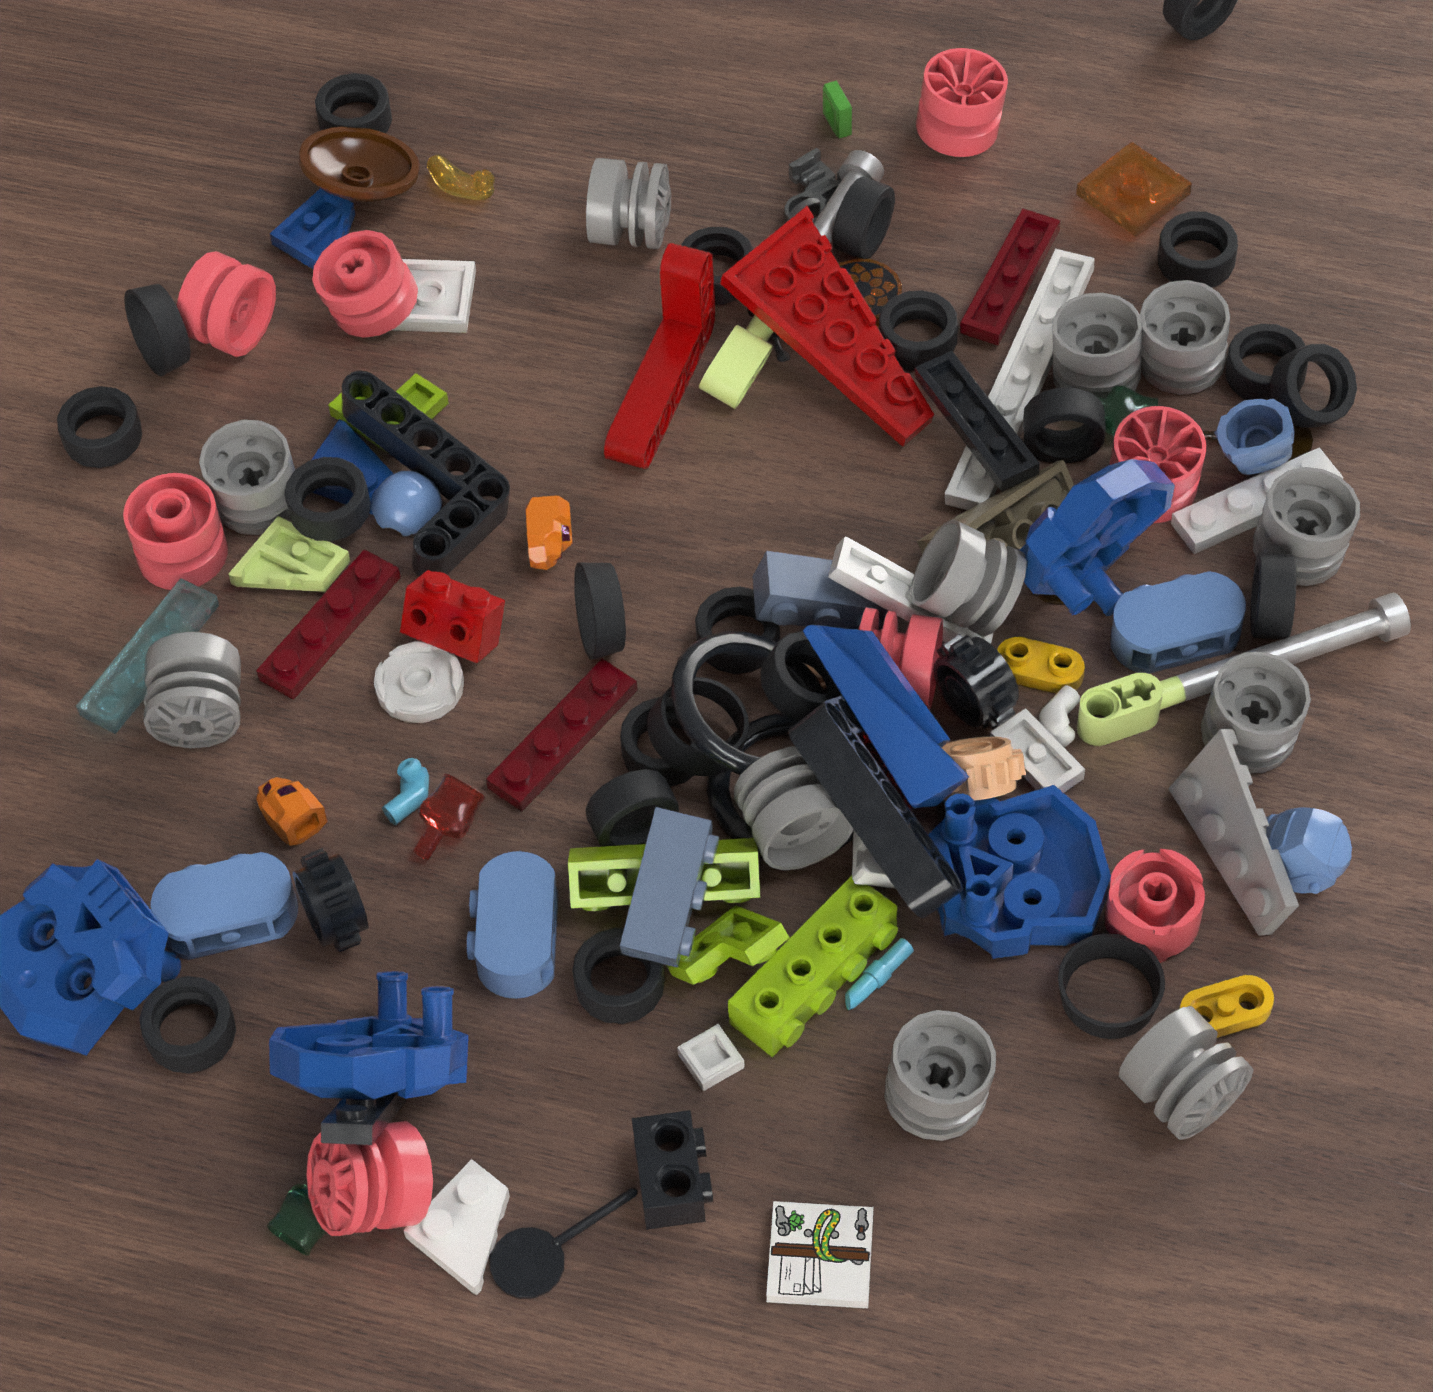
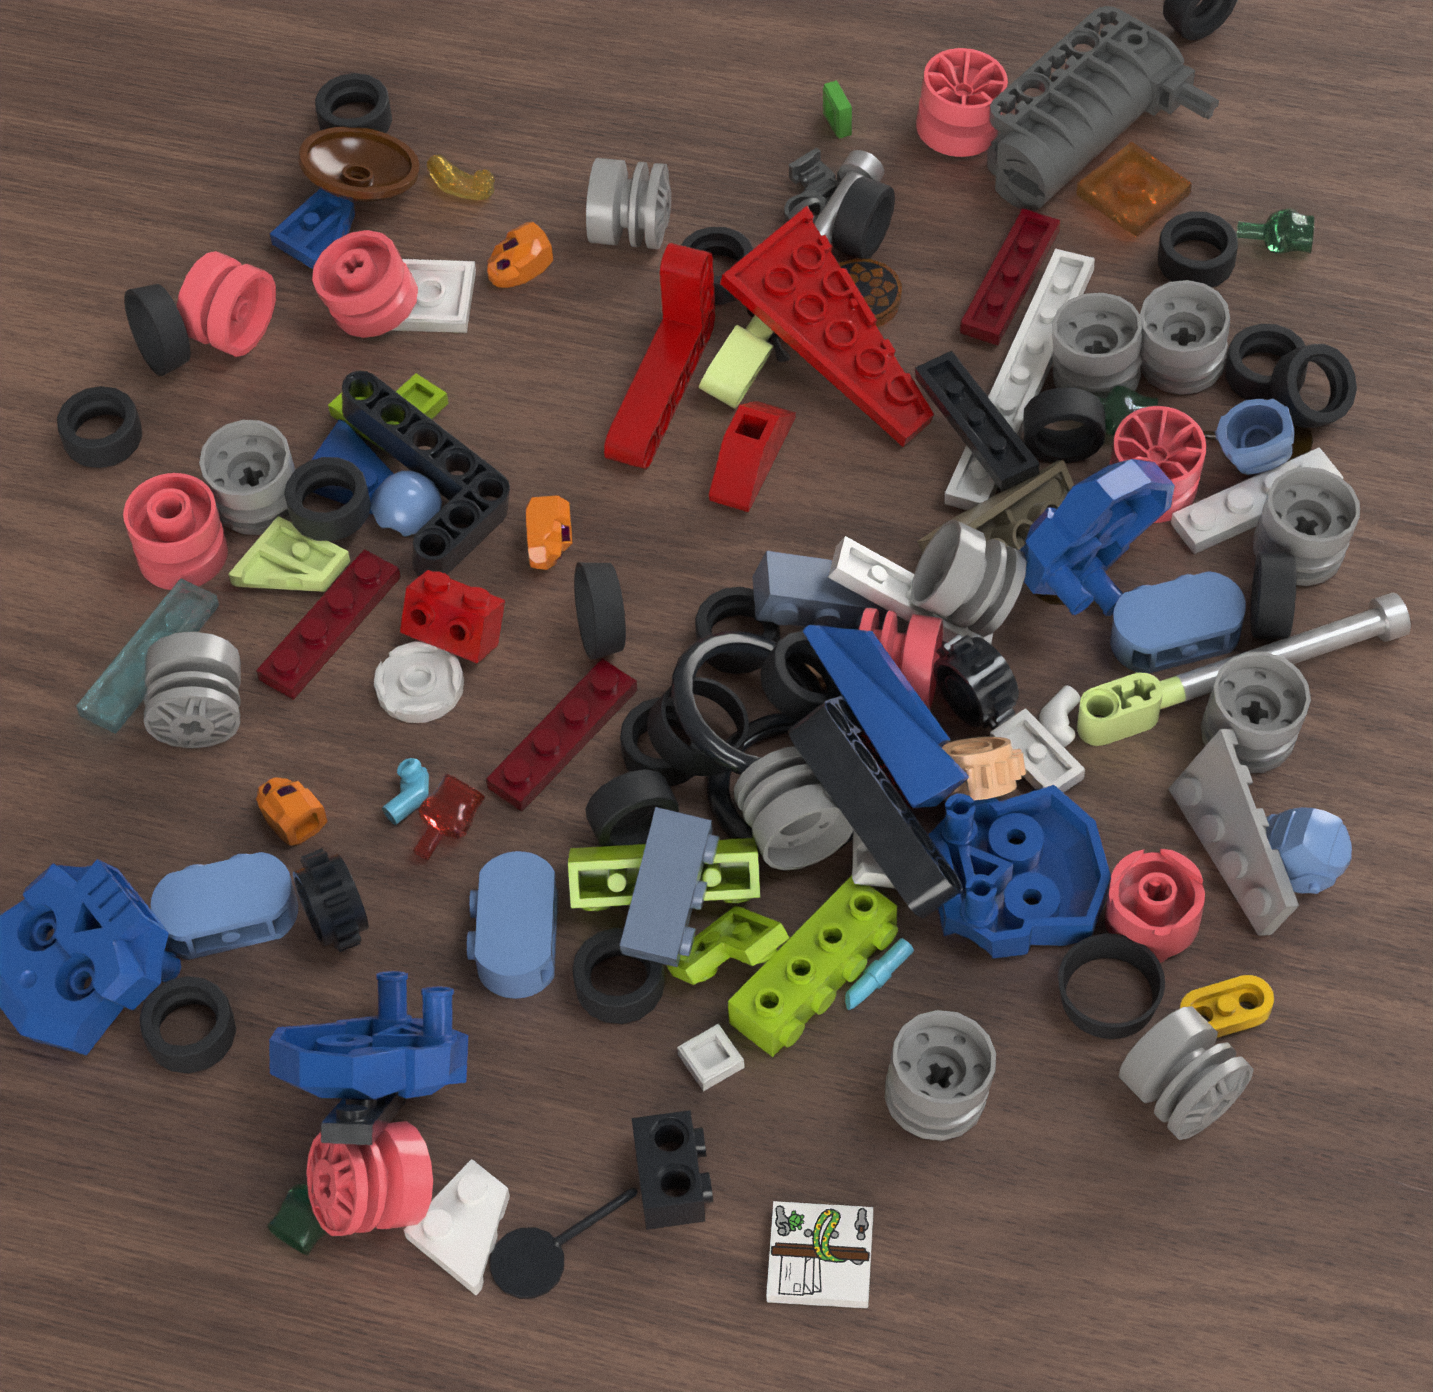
black tyre [879,290,958,371] -> none
yellow plate [997,637,1085,694] -> none
none -> orange rock [487,222,553,288]
none -> red slope [709,401,796,512]
none -> dark grey piece [987,6,1219,211]
none -> clear green piece [1237,208,1314,254]

